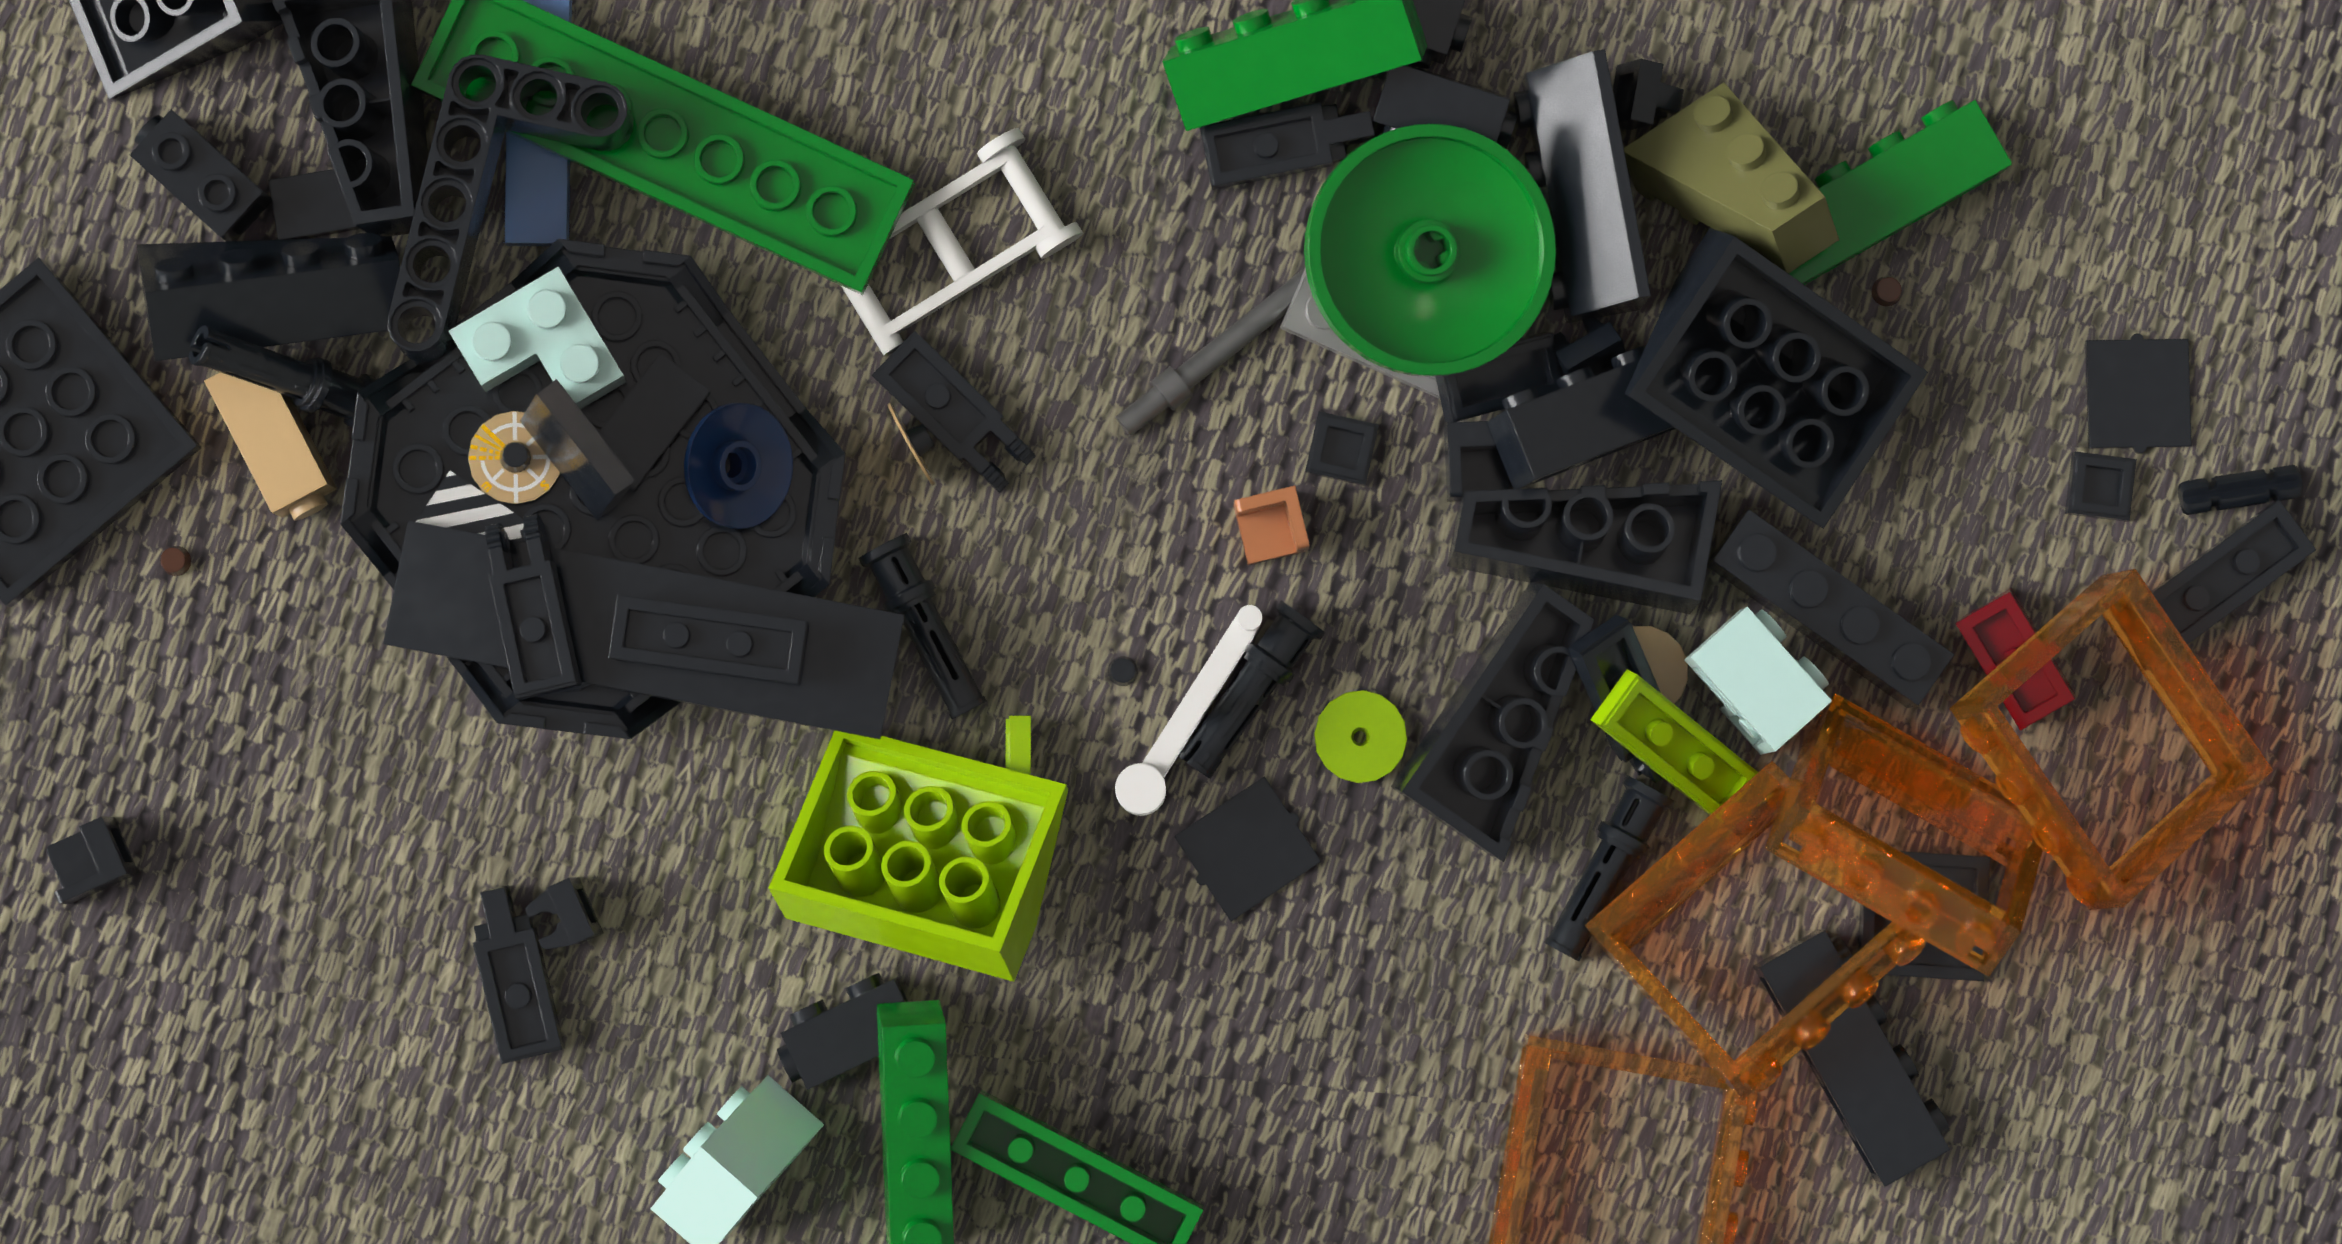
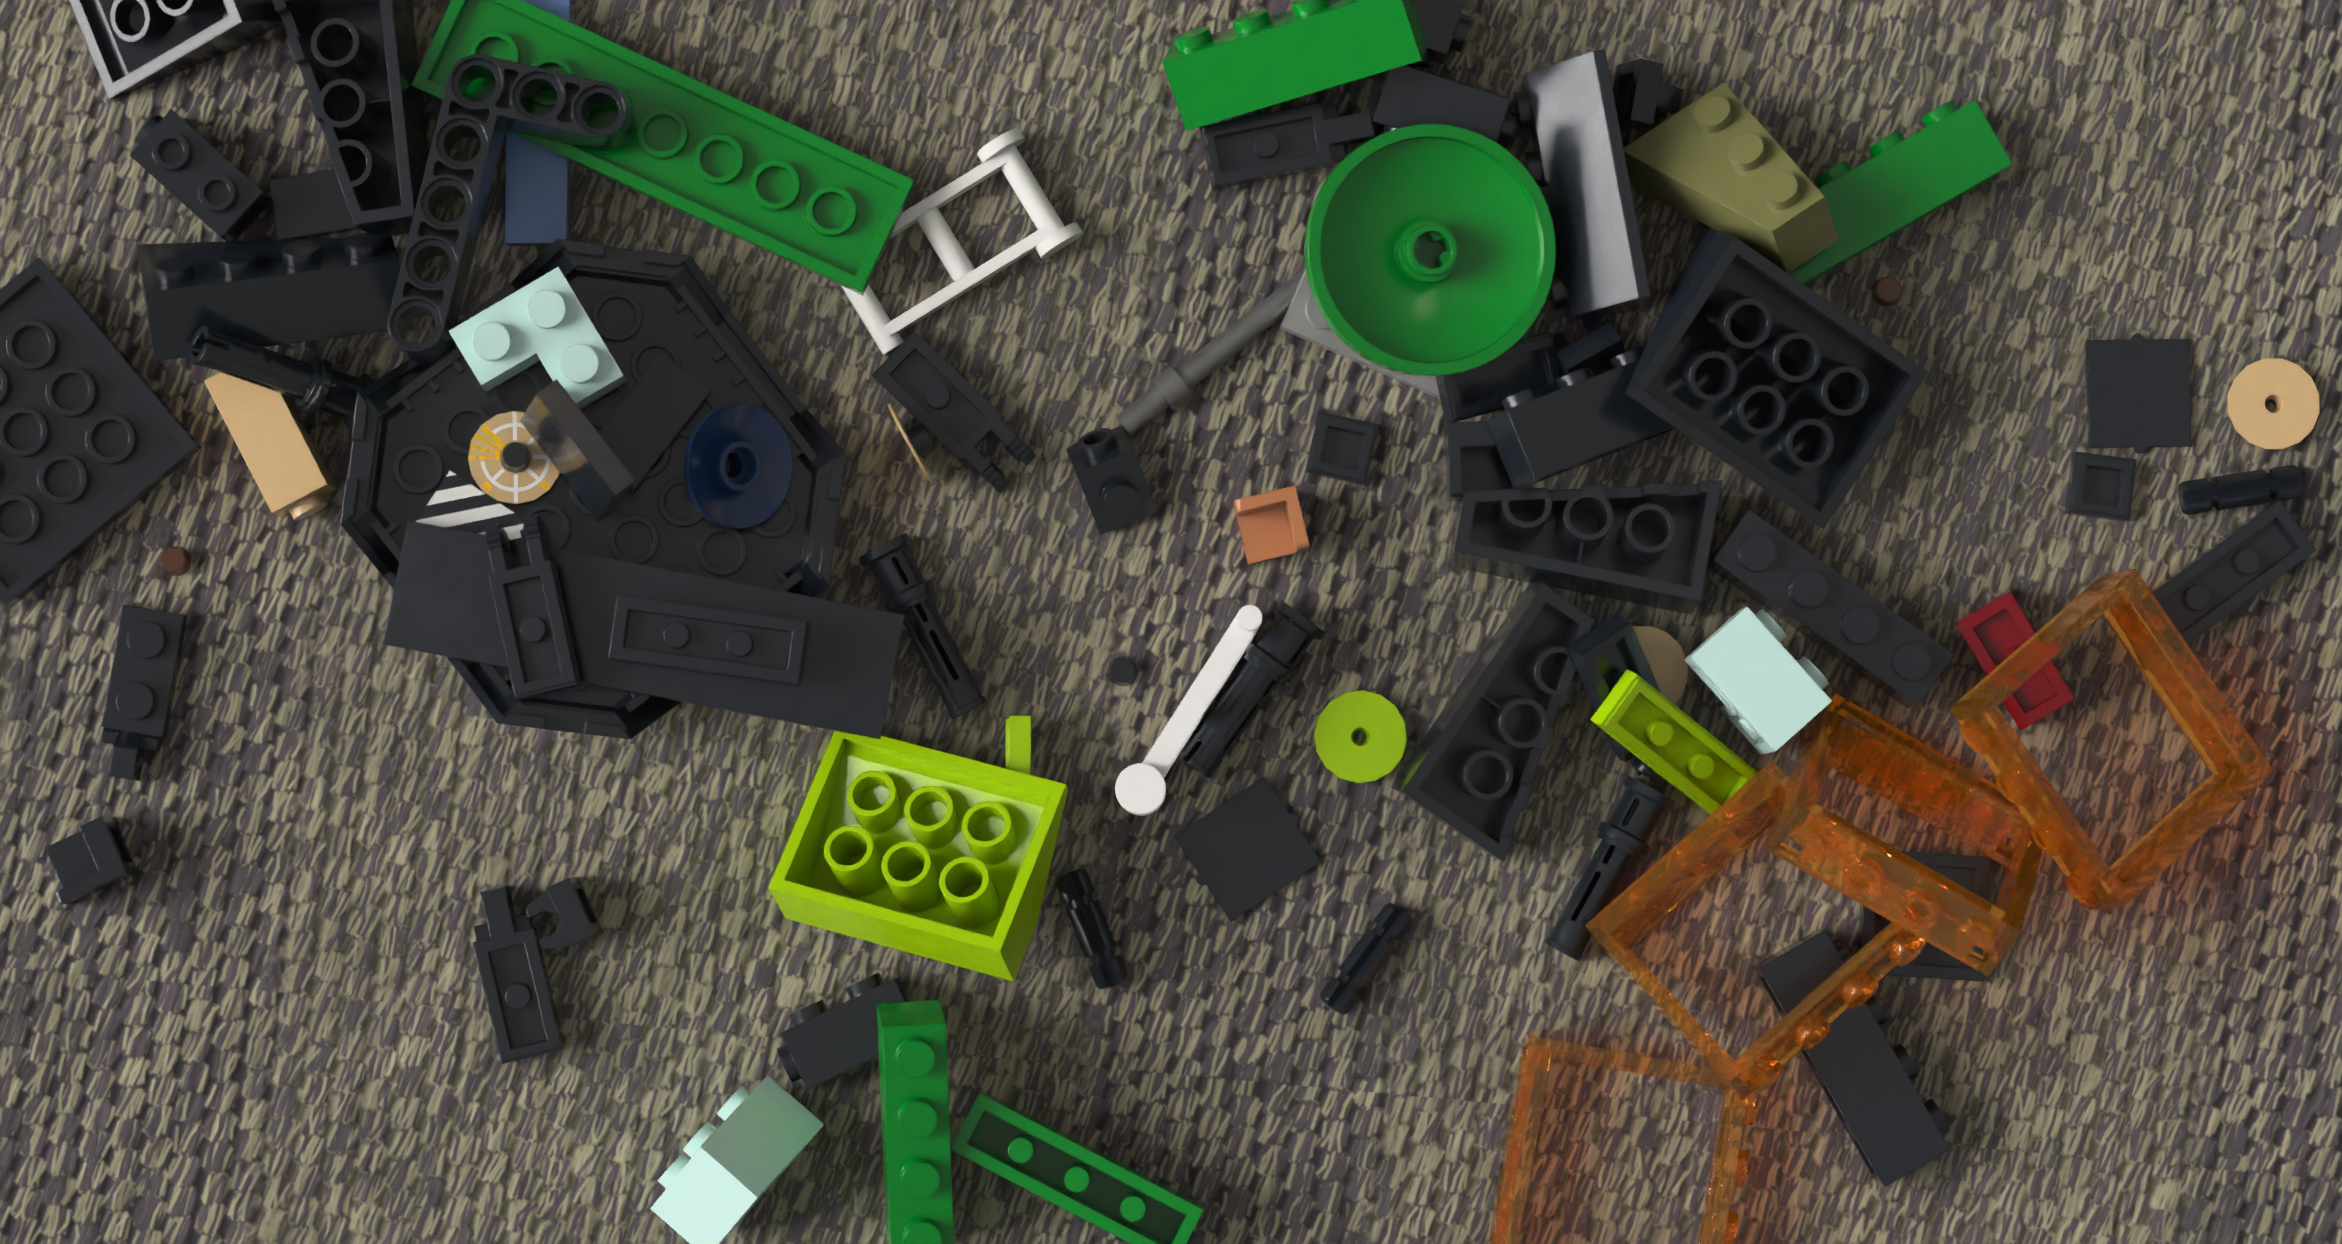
none -> black hinge [101,605,188,781]
none -> black axle [1056,869,1127,989]
none -> black bracket [1066,426,1158,535]
none -> black axle [1320,903,1414,1015]
none -> tan piece [2228,358,2320,449]

